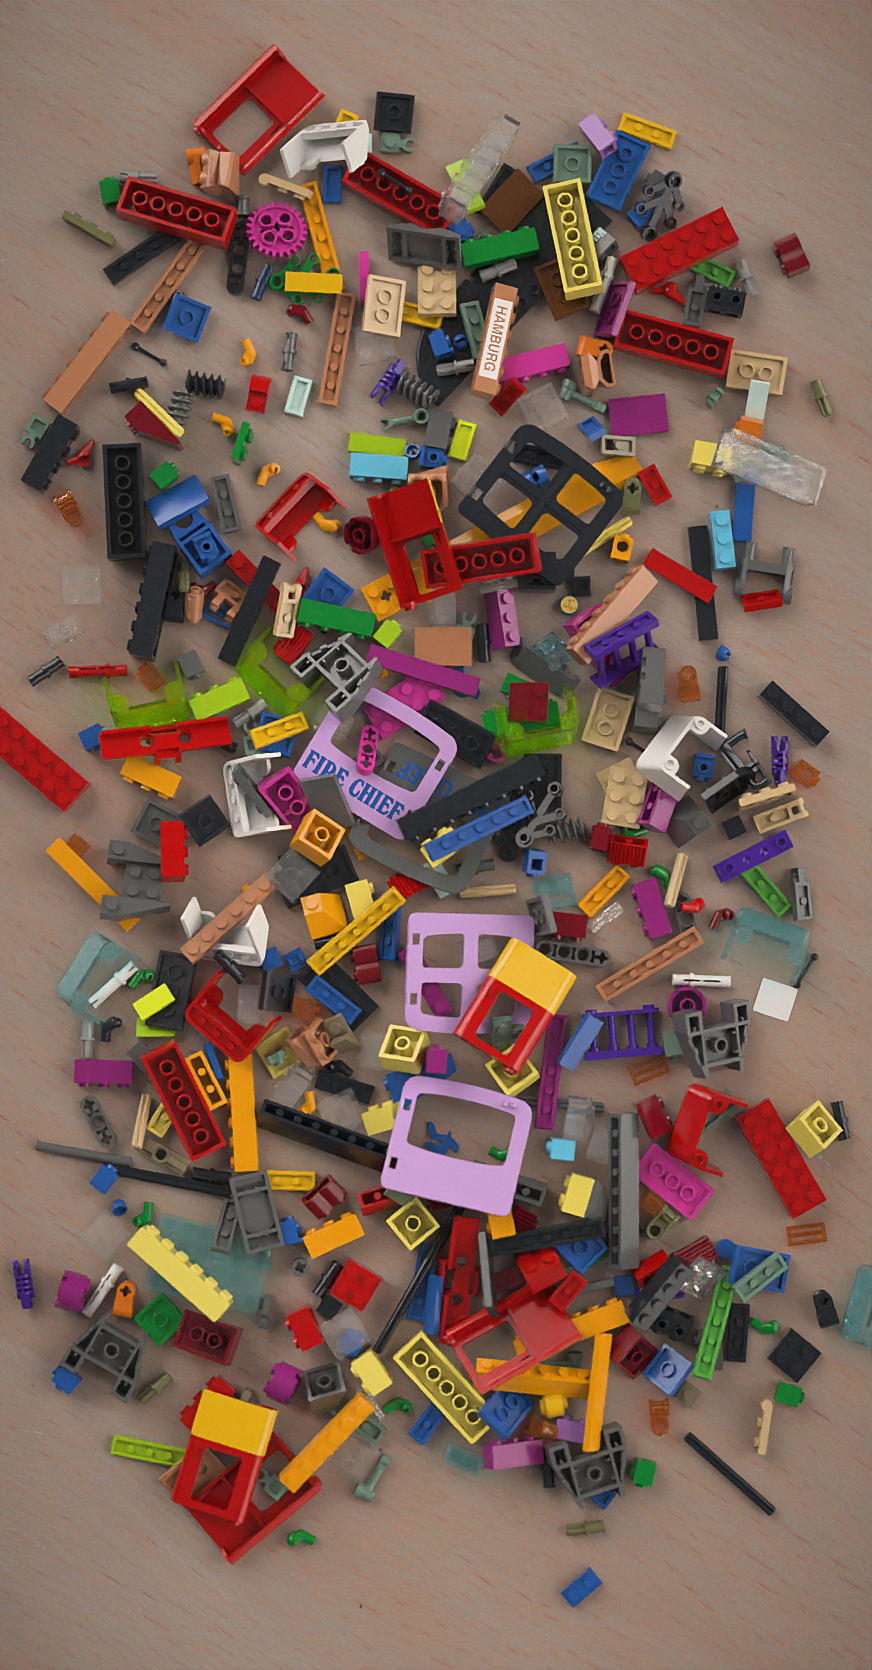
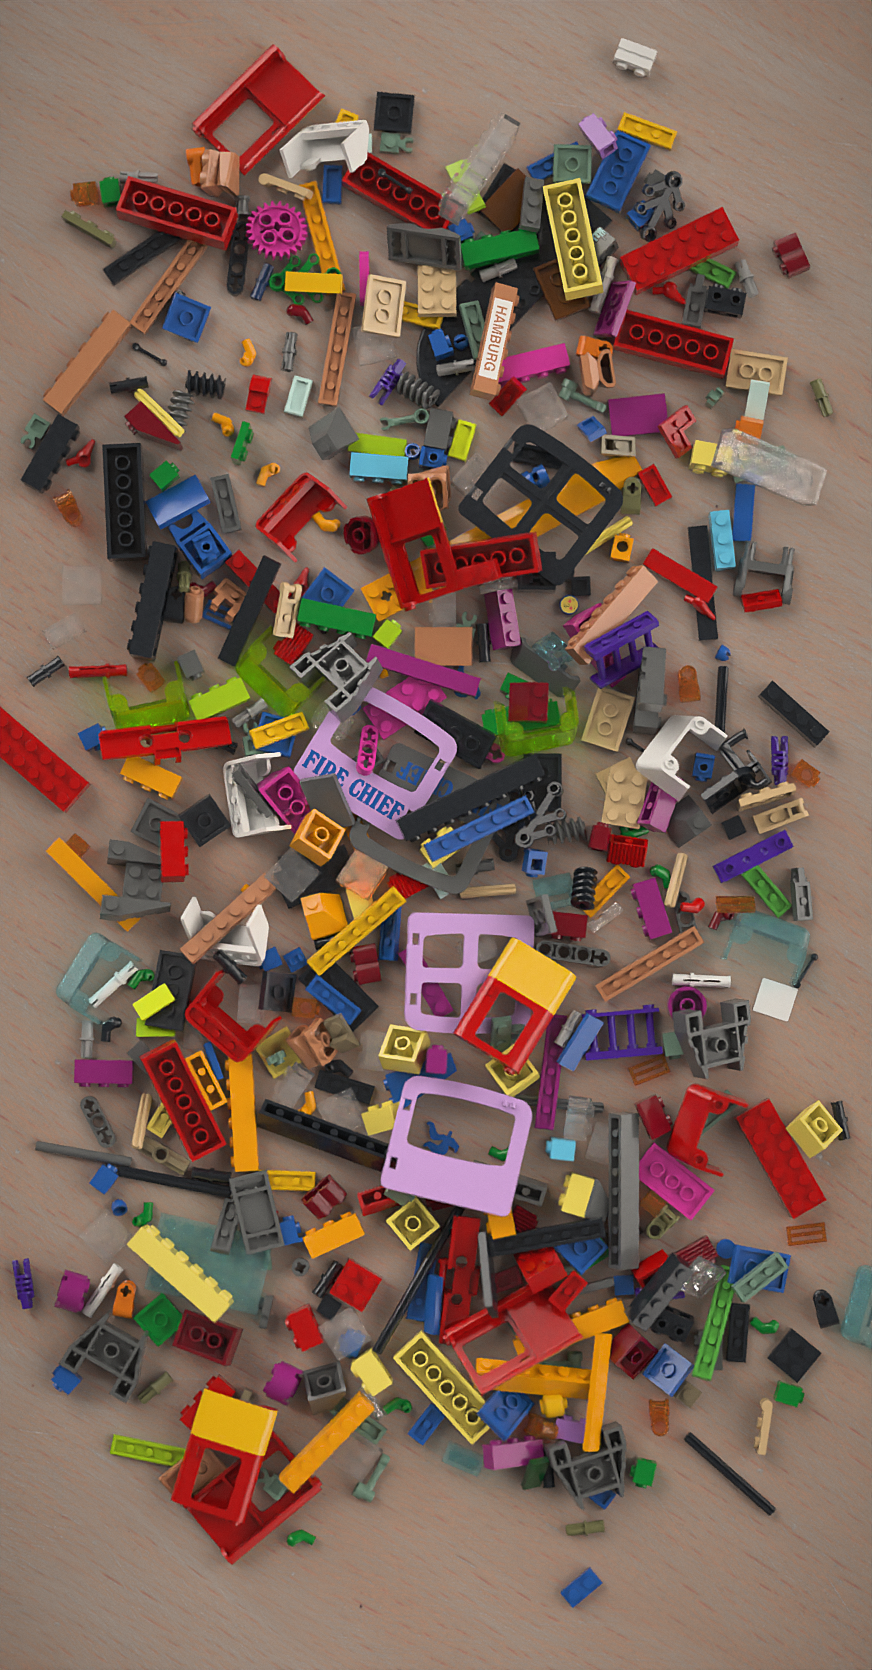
none -> clear orange brick [70,181,99,207]
none -> dark grey slope [308,407,359,460]
none -> clear orange plate [335,849,389,901]
none -> red brick [456,558,502,589]
none -> dark grey plate [519,176,544,233]
none -> dark green tile [521,1457,550,1490]
none -> light grey axle [554,1010,582,1048]
none -> black piece [570,867,598,910]
none -> white brick [613,38,657,77]
none -> red plate [657,405,696,458]
none -> red animal [684,594,716,620]
none -> clear orange tile [715,896,756,913]

